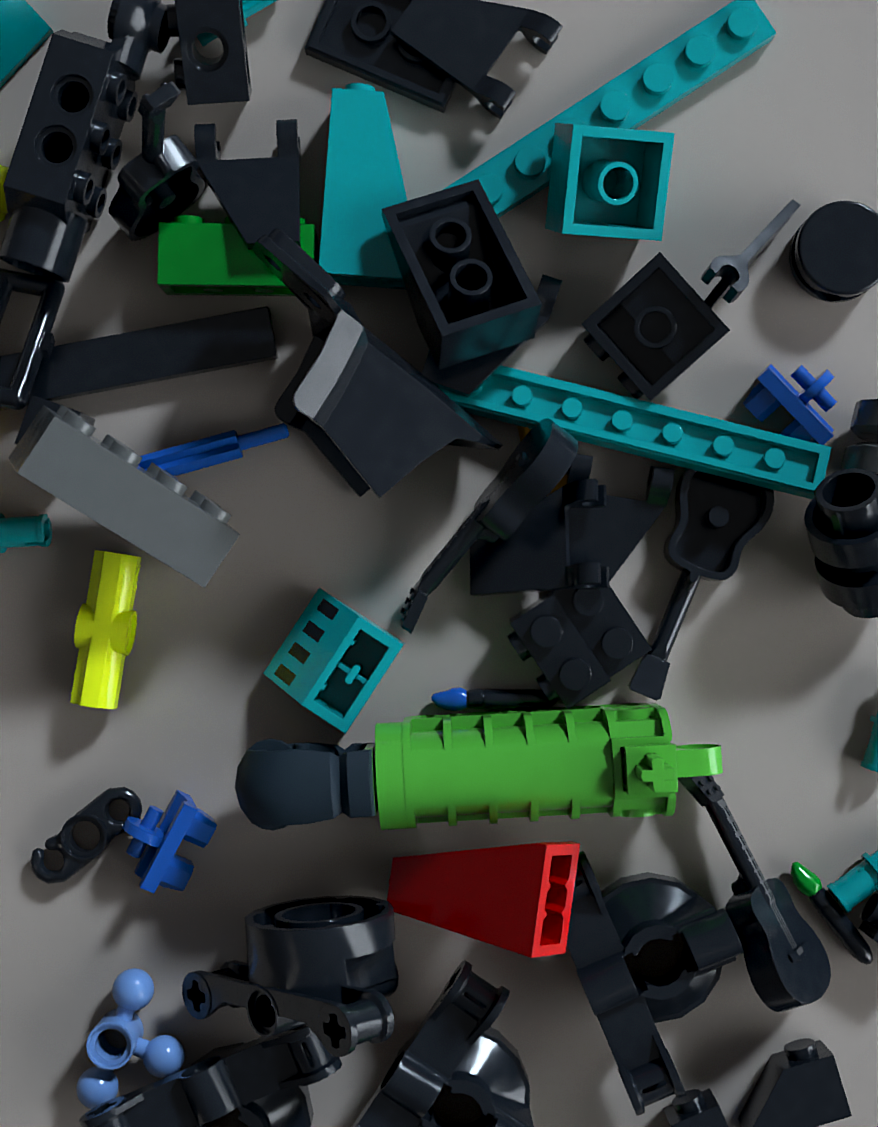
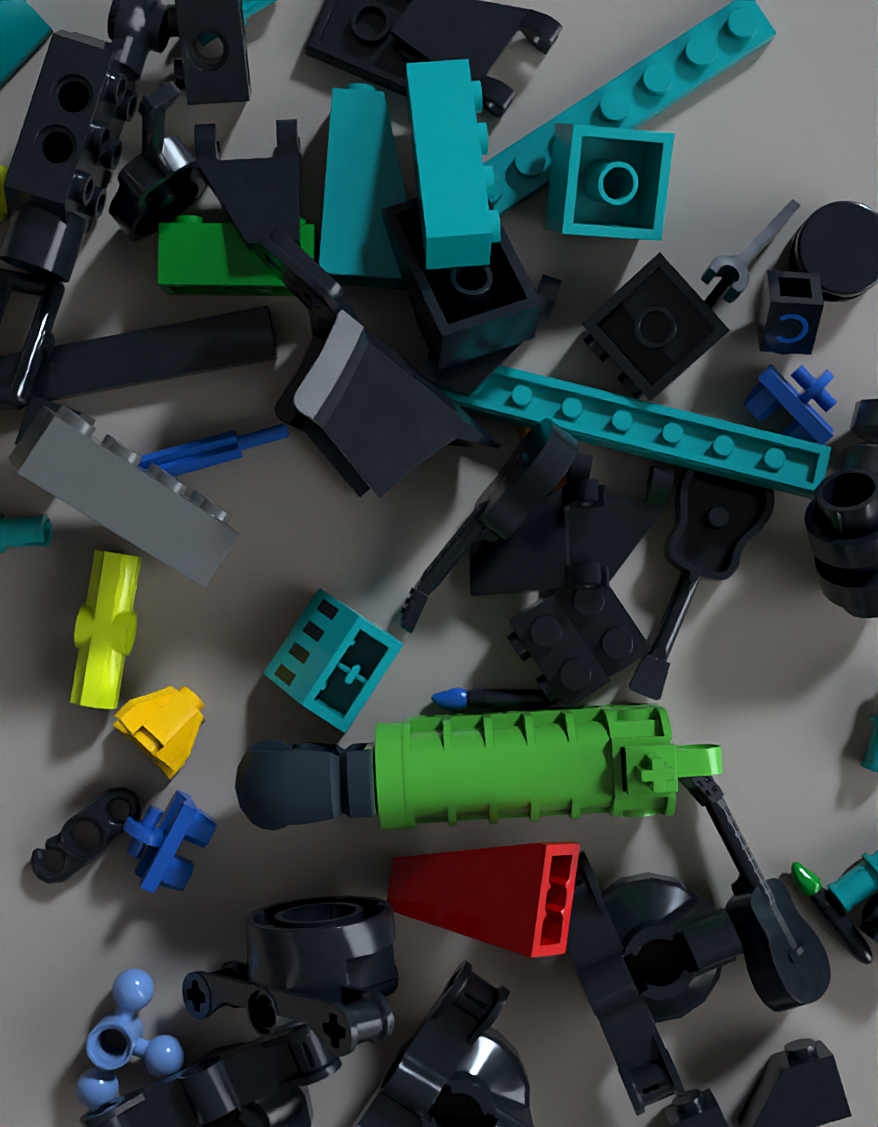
none -> yellow brick [113,685,206,779]
none -> teal brick [406,59,501,270]
none -> black brick [756,270,824,355]

